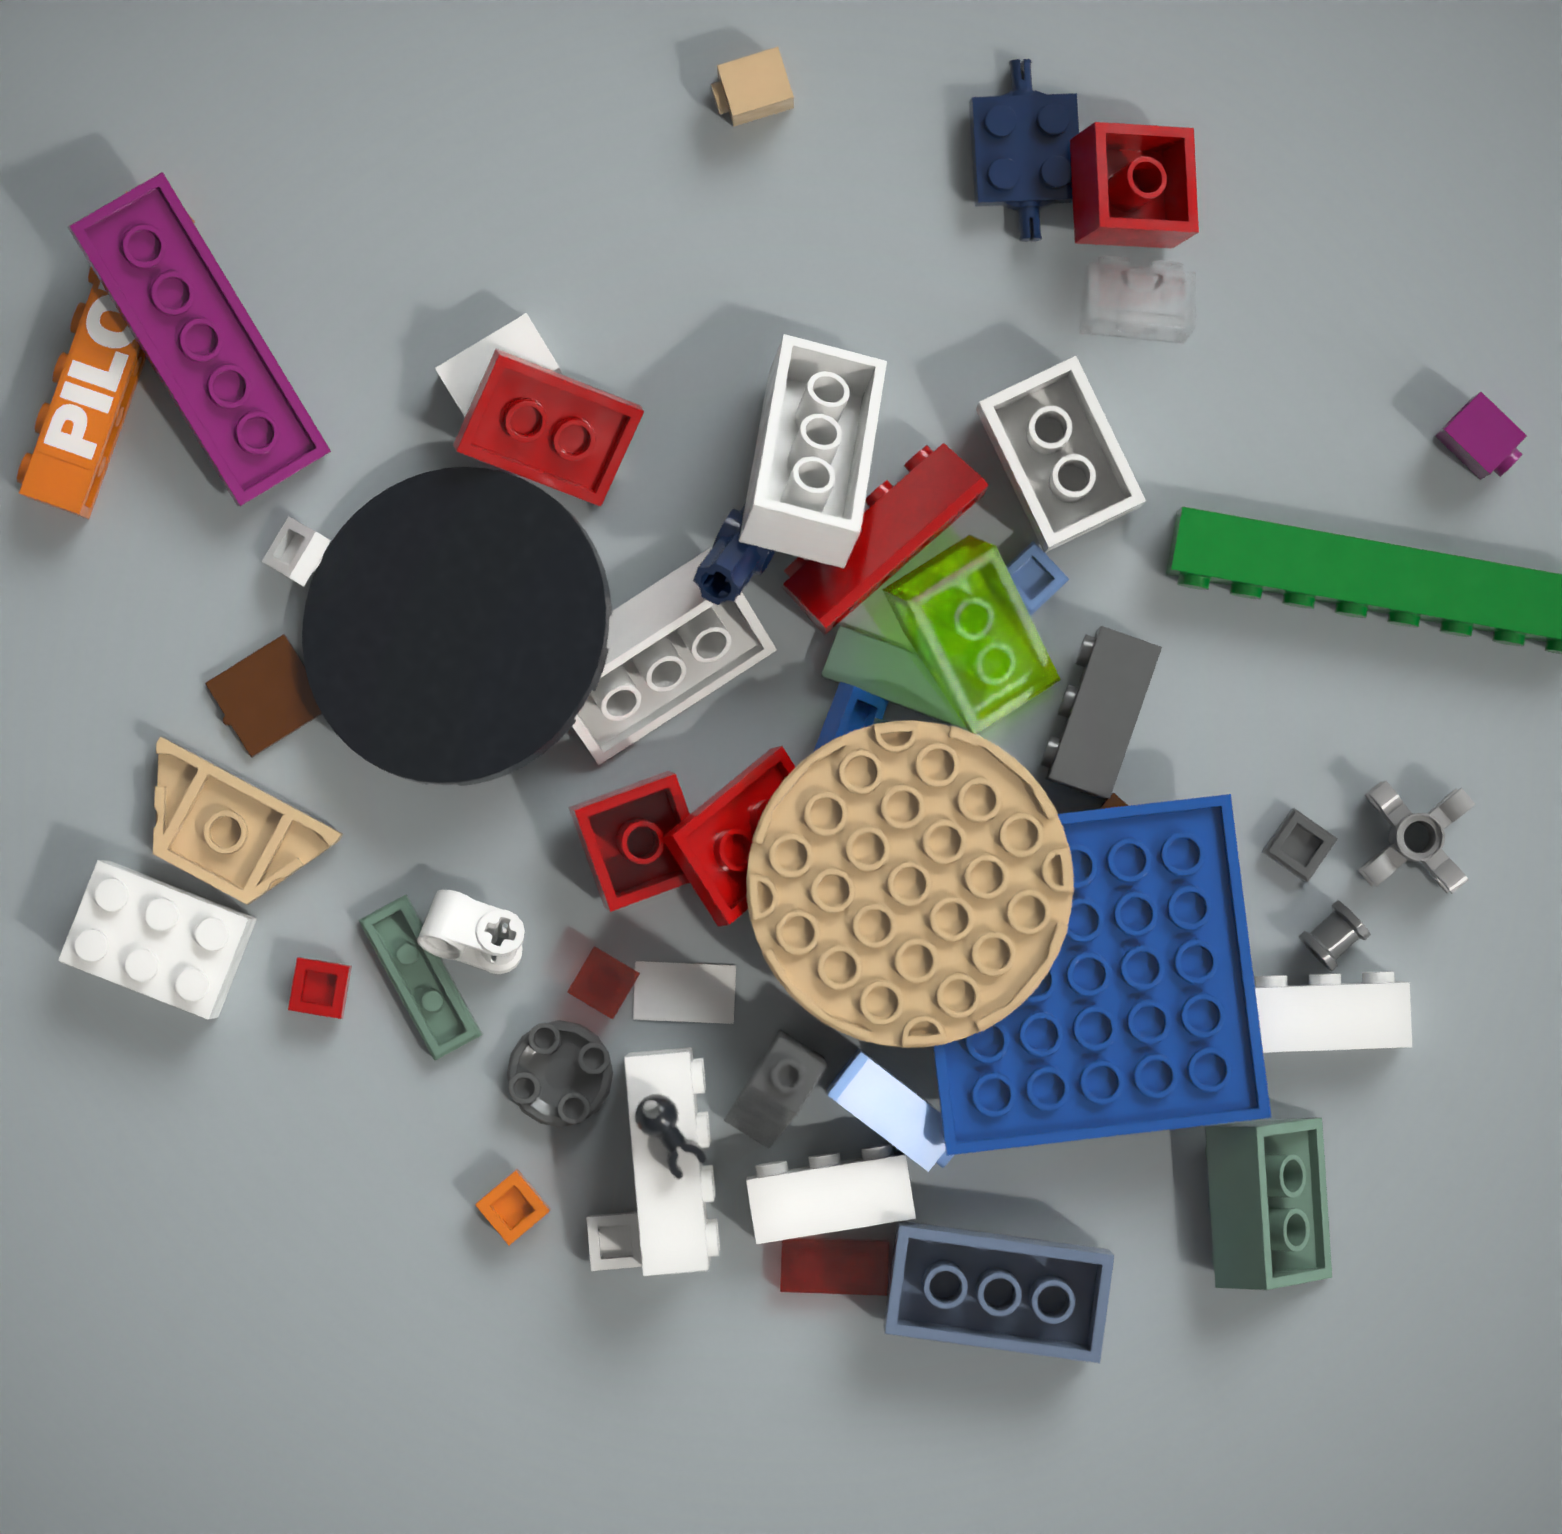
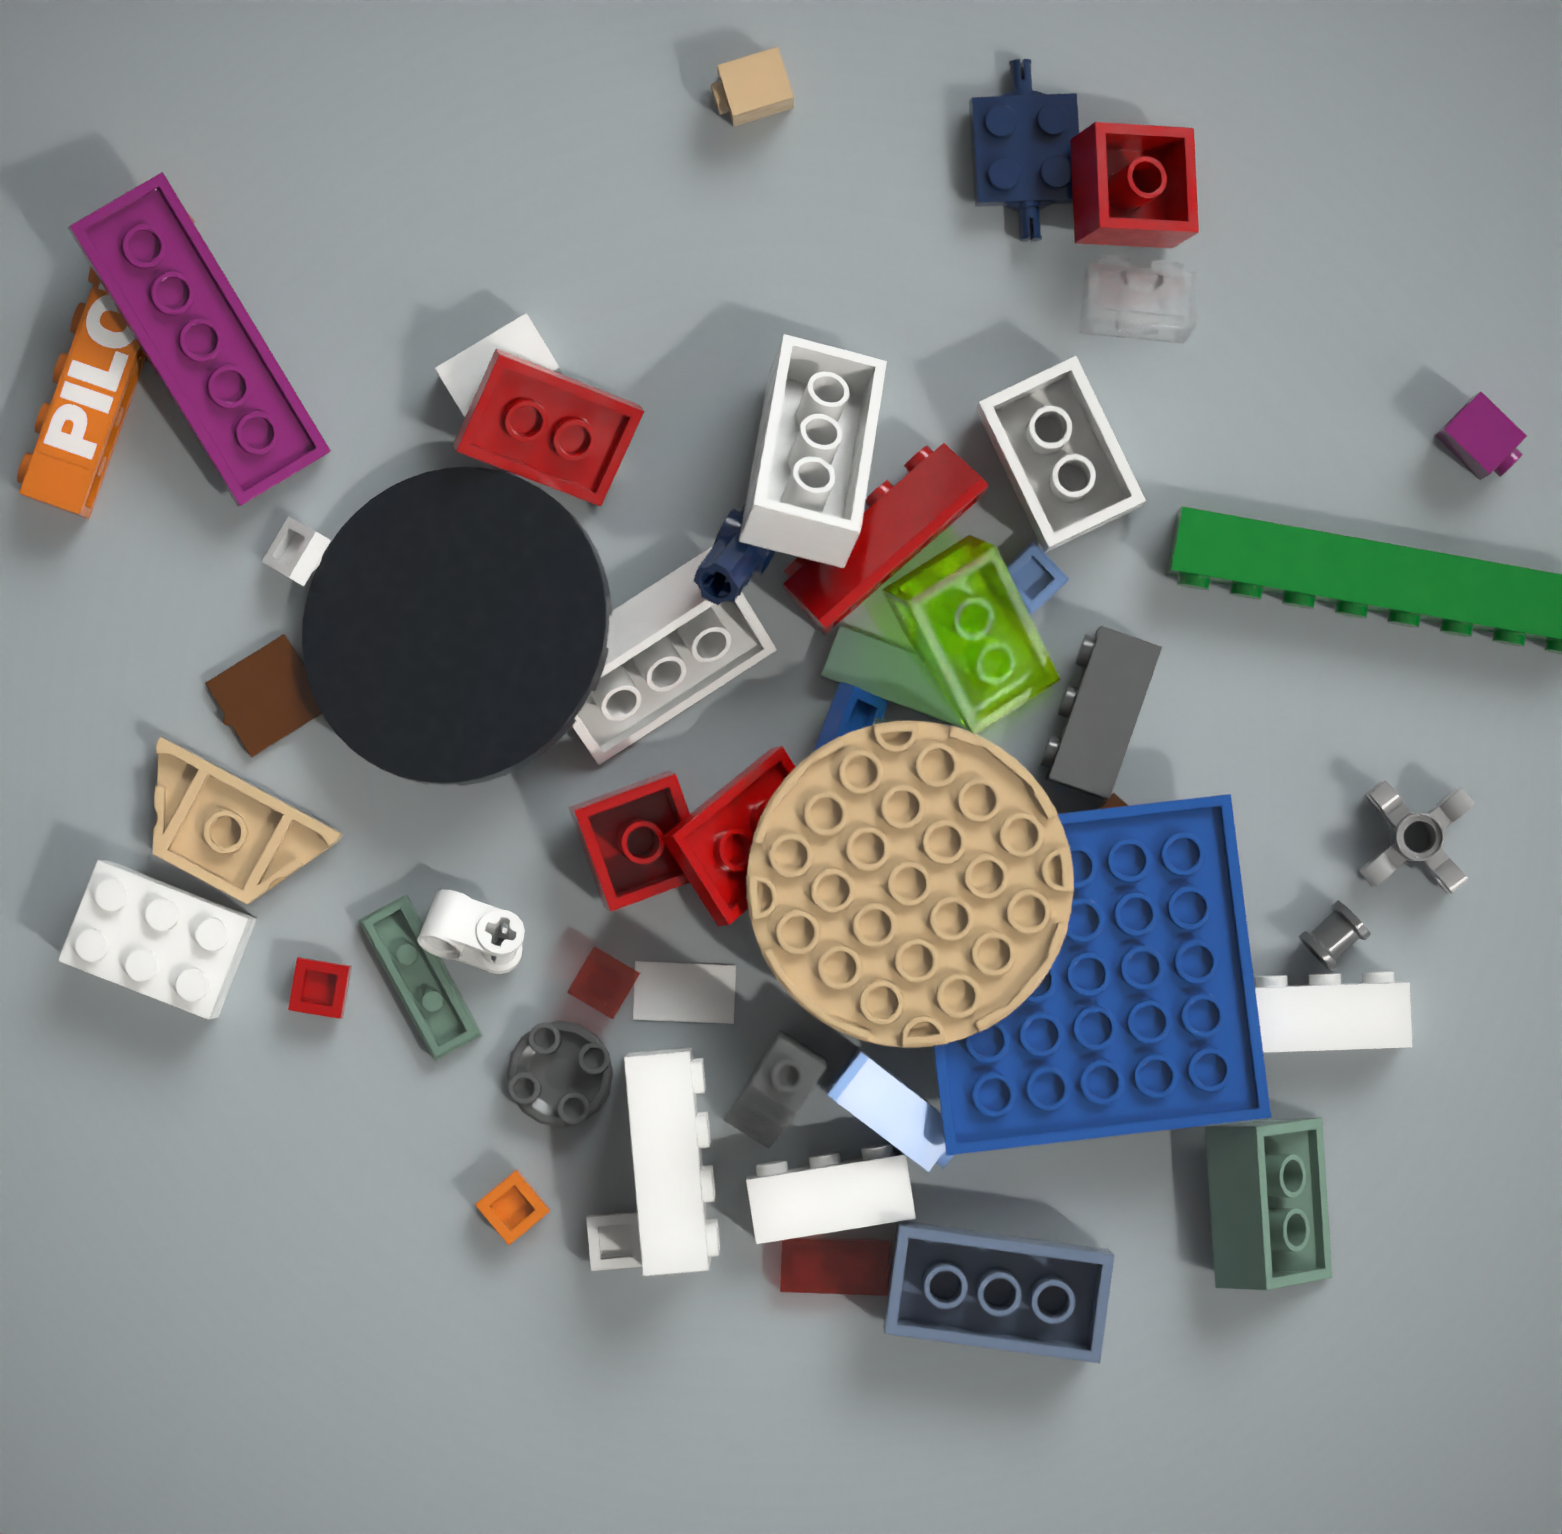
black arm [635,1094,706,1179] -> none
dark grey tile [1262,808,1338,882] -> none

